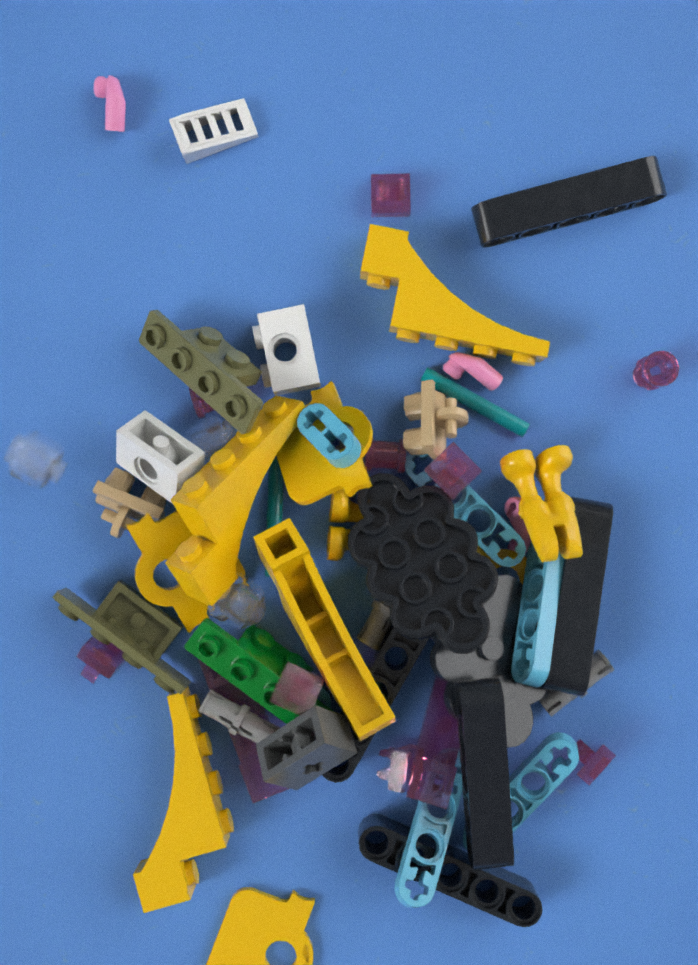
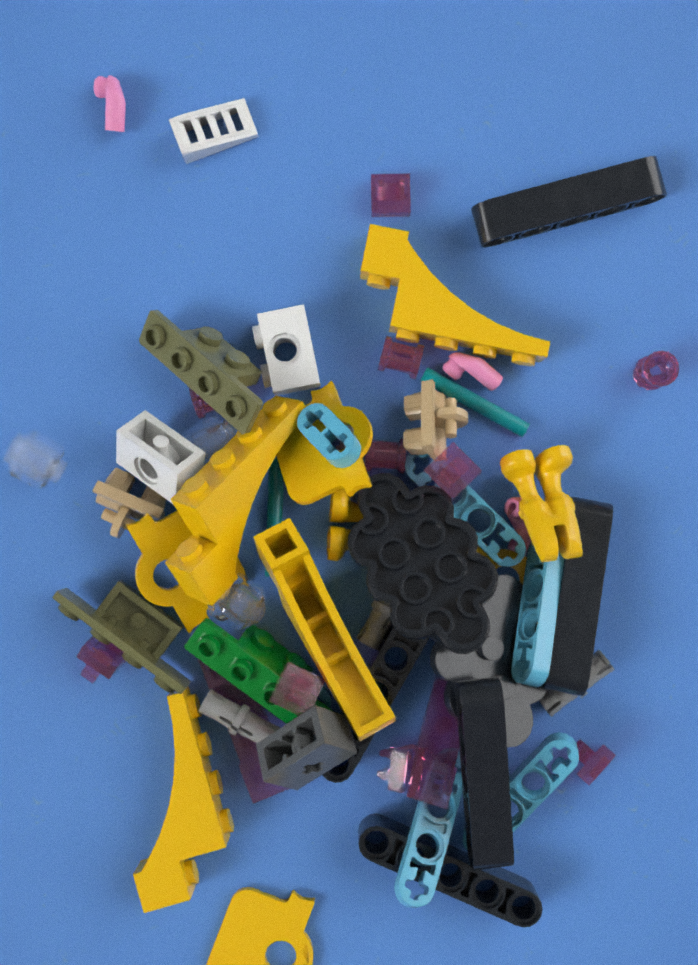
none -> clear pink bush [378,336,424,380]

